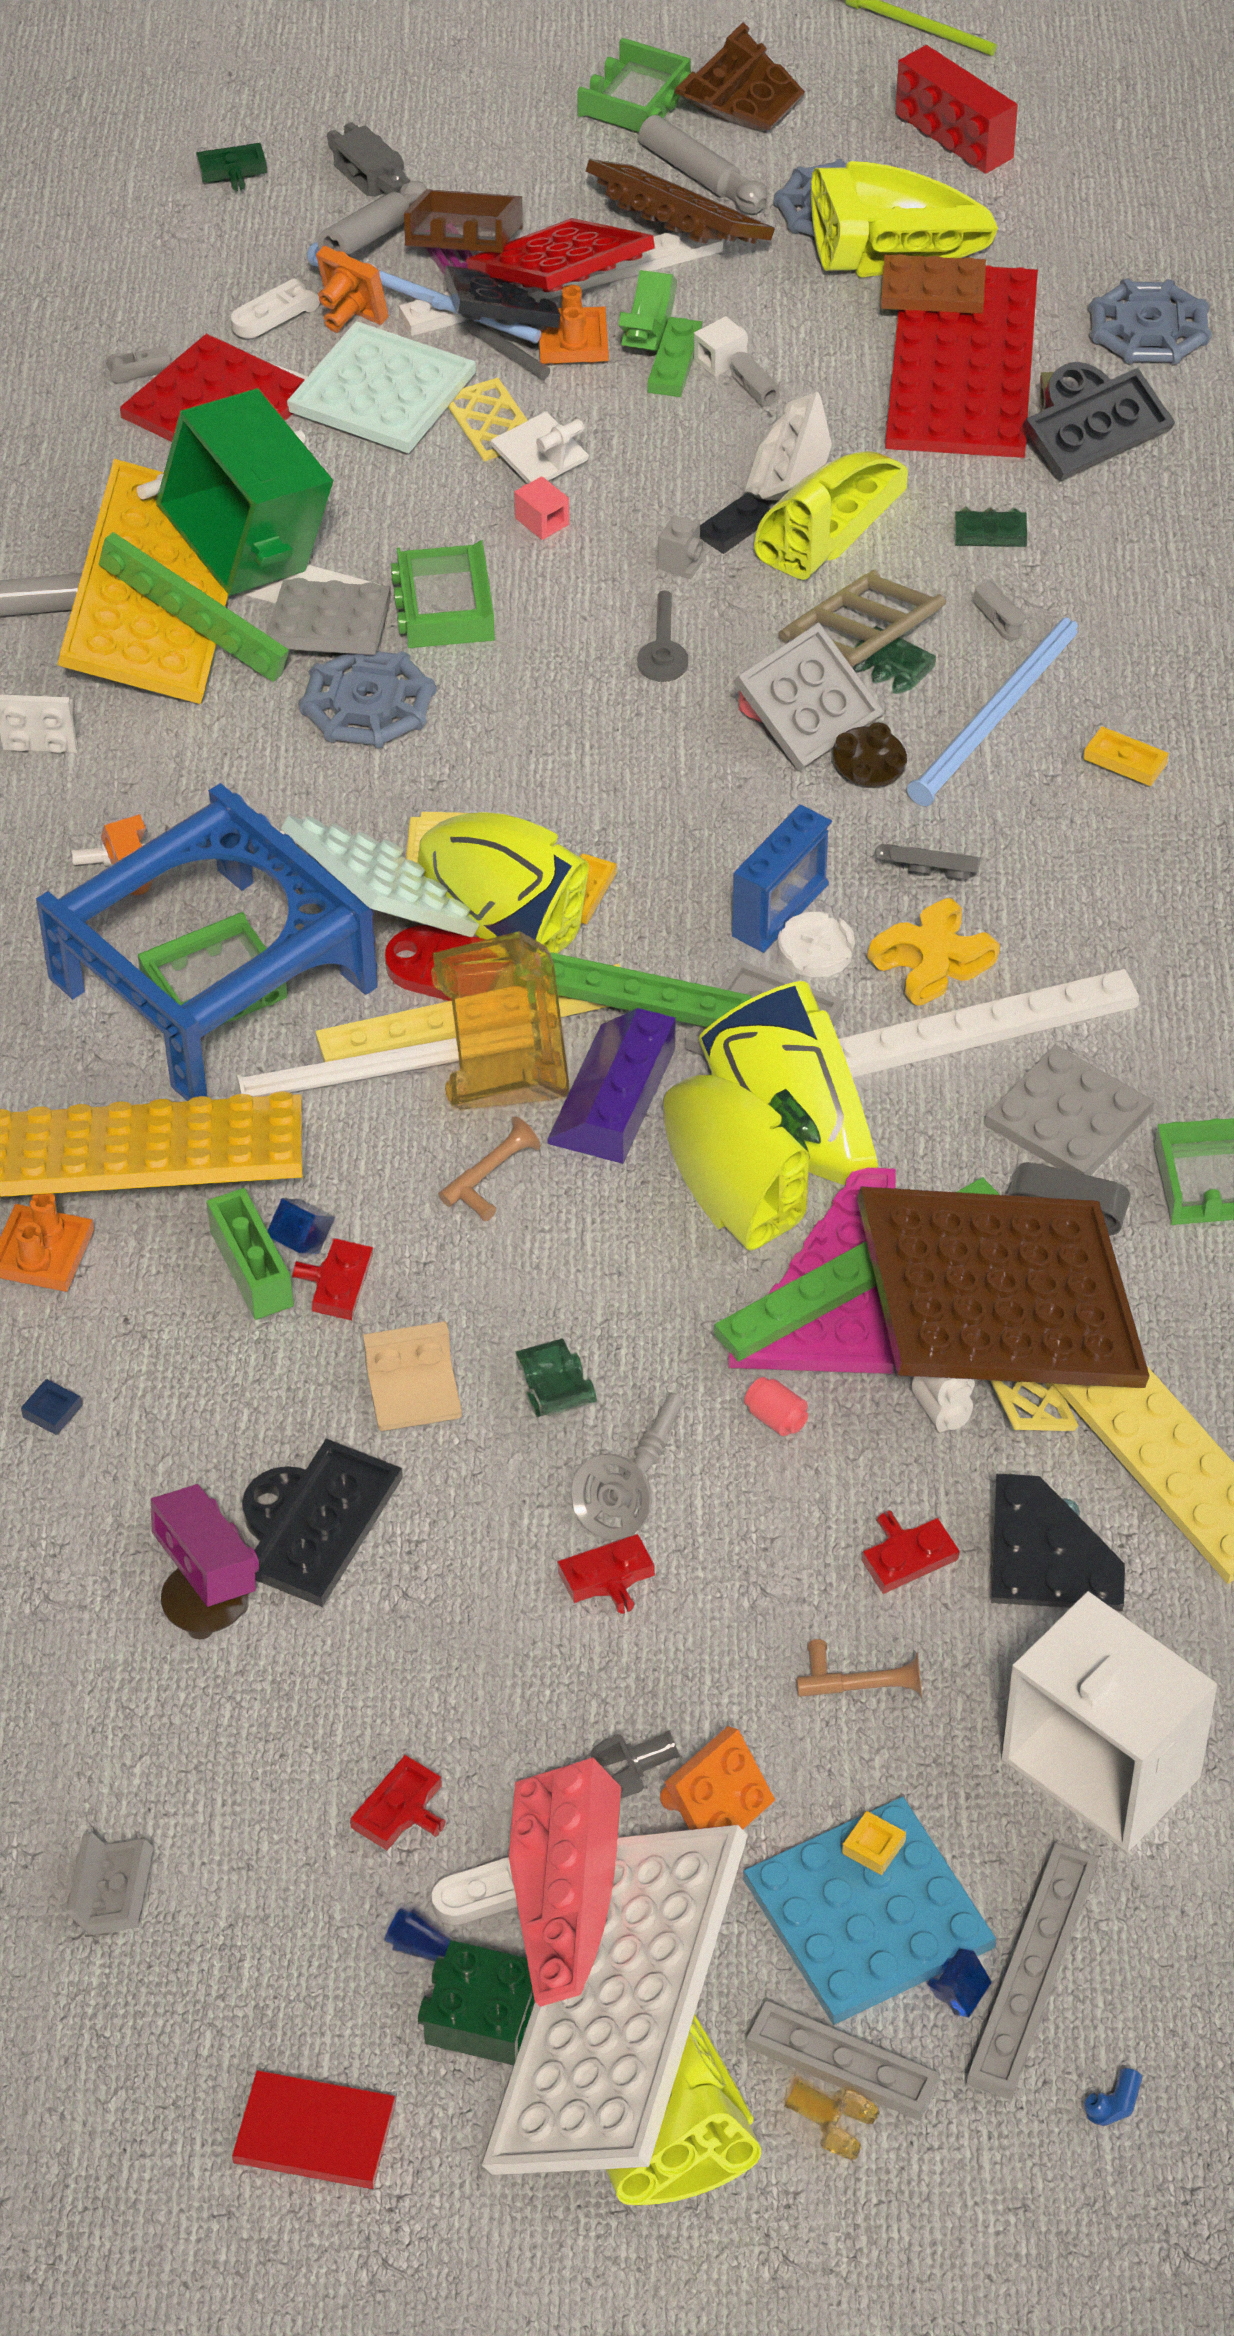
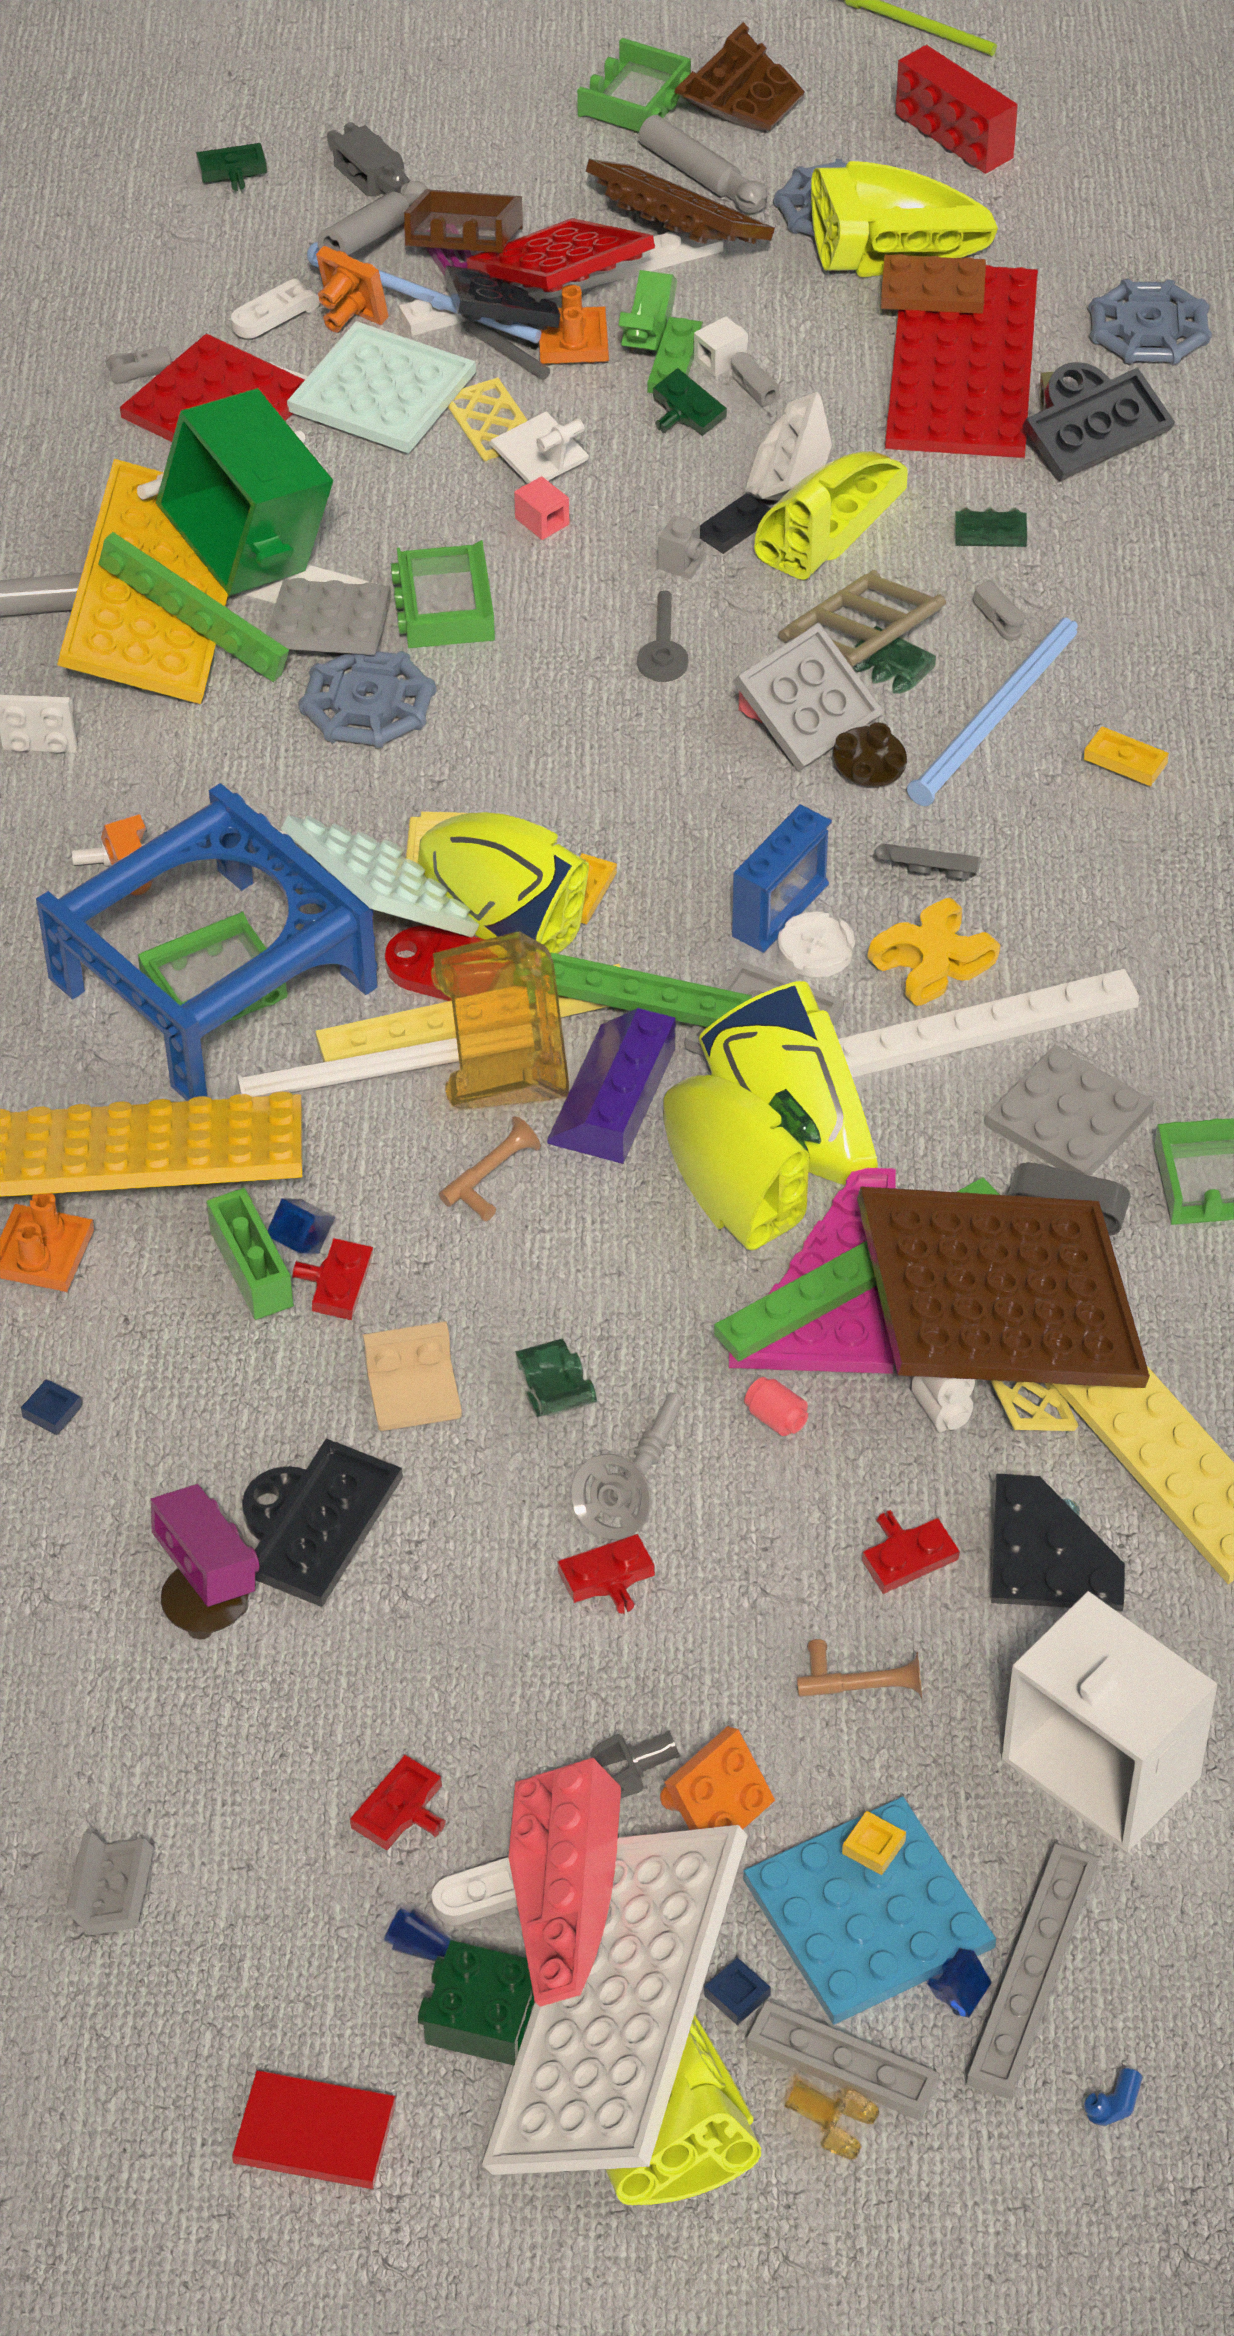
none -> dark green plate [653,368,727,436]
none -> dark blue plate [704,1957,771,2026]

